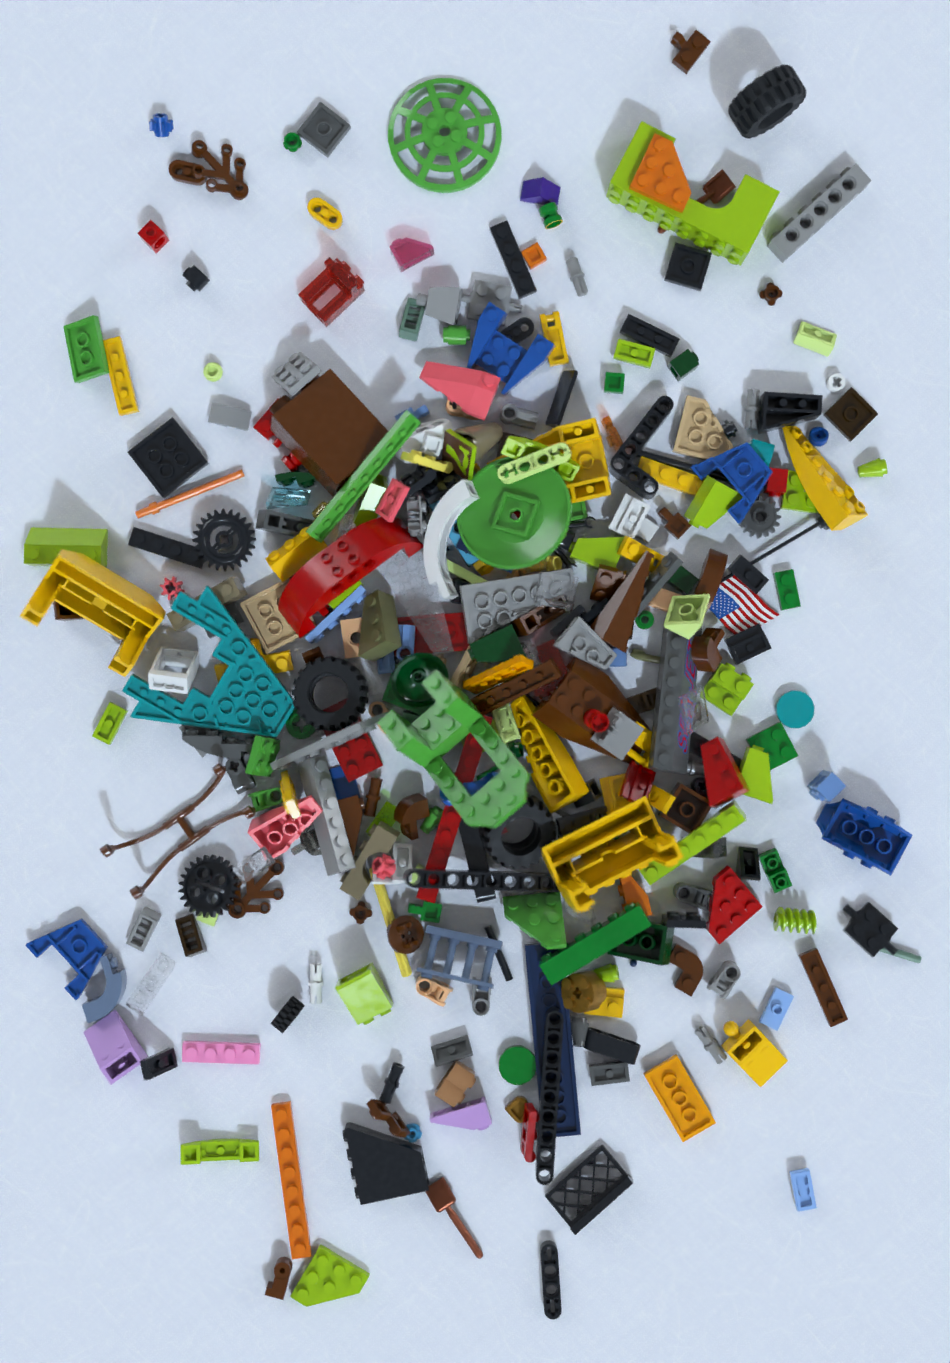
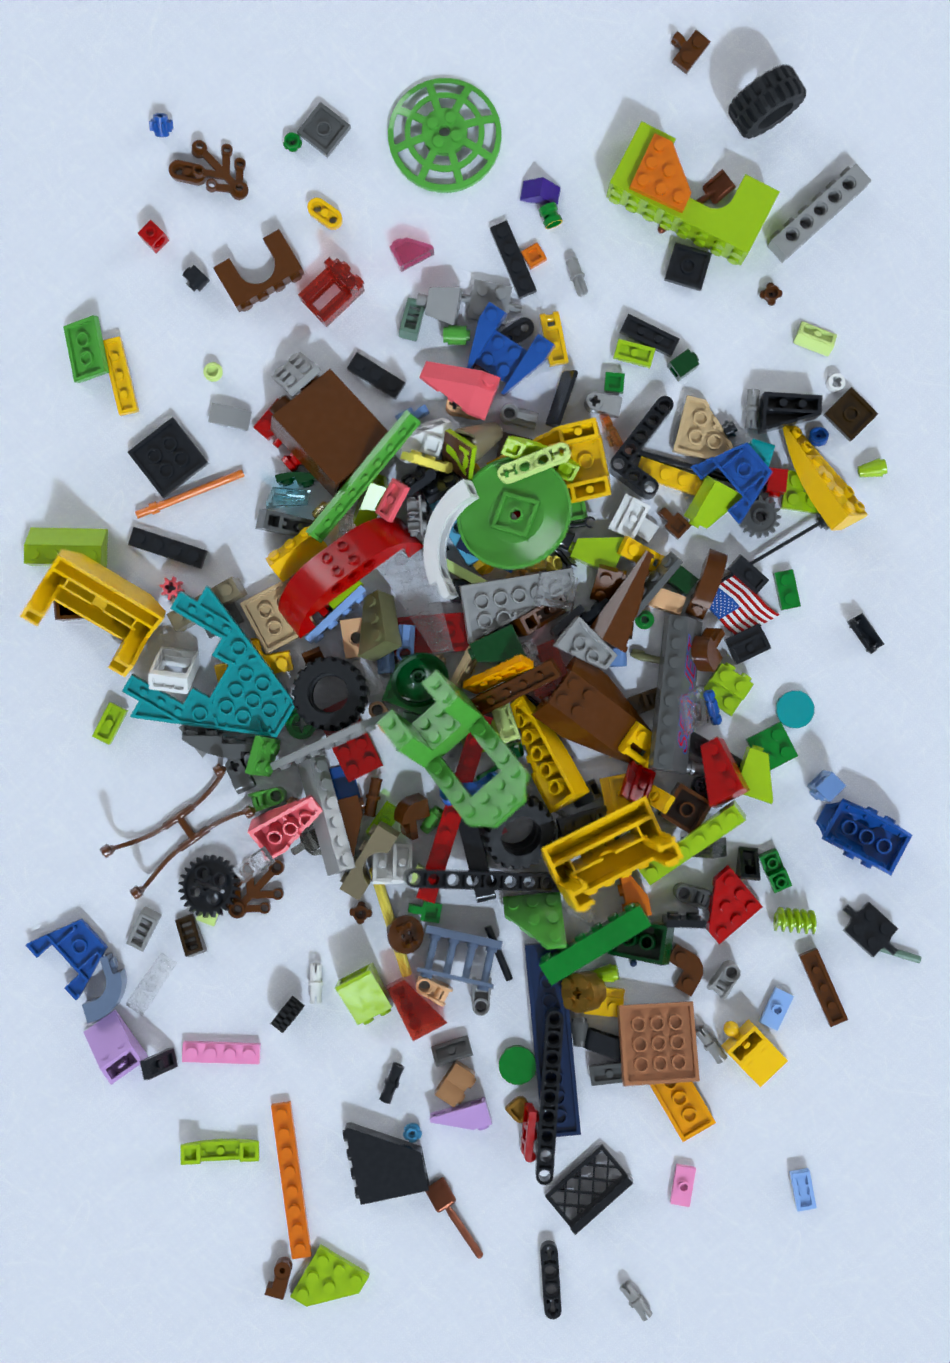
black gear [192,508,256,572] -> none
yellow plate [279,770,301,819] -> none
reddish brown plate [366,1099,410,1138] -> none
coral gear [372,854,396,880] -> none
red wheel [583,709,609,732] -> none
light grey hinge [591,707,644,761] -> none
yellowish green slope [664,594,710,639] -> none
none -> reddish brown arch [213,229,304,313]
none -> black plate [347,352,406,400]
none -> clear red wedge [386,977,447,1041]
none -> light grey piece [584,392,622,418]
none -> nougat plate [617,1001,700,1086]
none -> light grey pin [620,1281,652,1321]
none -> bright pink plate [670,1164,696,1207]
none -> blue axle [703,689,722,725]
none -> black hinge [847,613,884,654]

